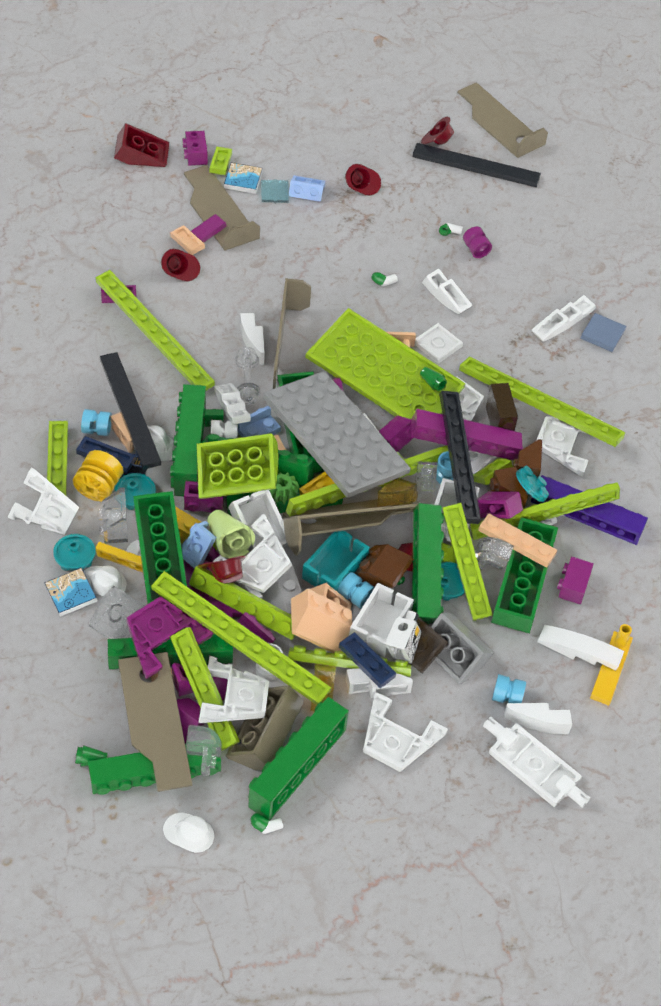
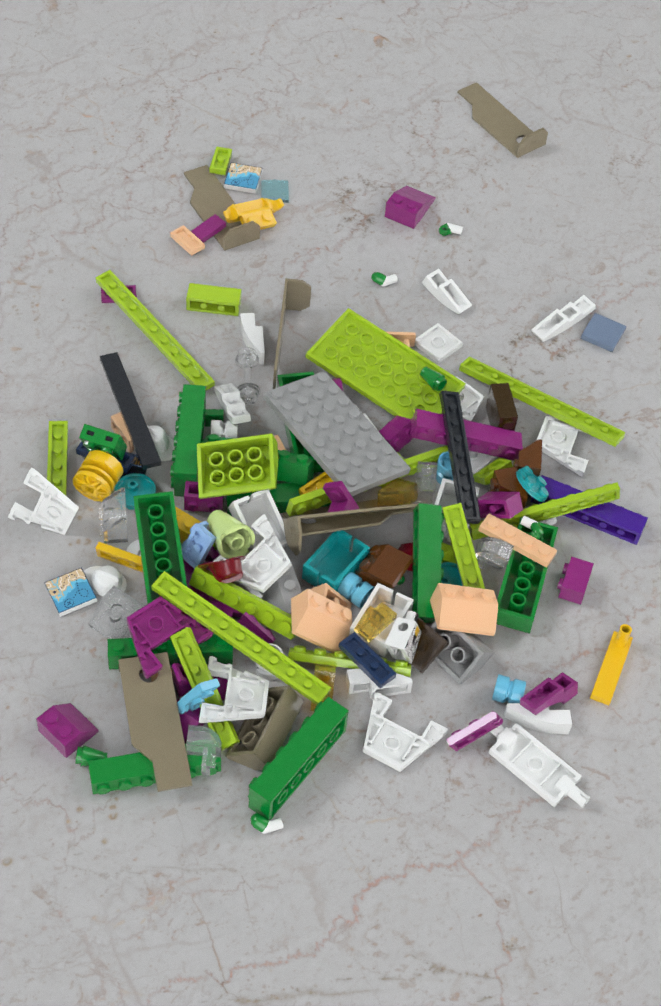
teal piece [53,534,96,571] -> none
medium azure wheel [81,409,112,436] -> none
dark red slope [114,123,170,167] -> none
dark red piece [161,248,201,282] -> none
white piece [163,813,214,853] -> none
magenta brick [182,130,208,166] -> none
light blue bracket [237,406,281,437] -> none
bright green gear [269,472,299,504] -> none
light blue bracket [289,175,326,202] -> none
dark red piece [345,164,382,196] -> none
black tile [412,143,541,188] -> none
dark red piece [421,116,454,145] -> none
magenta wheel [463,226,492,258] -> none
white slope [537,625,624,671] -> none
none -> magenta slope [36,703,99,758]
none -> green piece [79,424,127,460]
none -> medium azure hinge [177,678,220,714]
none -> lime brick [186,283,242,316]
none -> yellow plate [223,198,284,230]
none -> magenta slope [323,481,359,513]
none -> clear yellow slope [354,602,397,643]
none -> magenta slope [385,185,436,229]
none -> light nougat slope [430,583,498,636]
none -> hinge [446,711,503,752]
none -> arm [520,516,544,540]
none -> magenta slope [520,672,578,715]

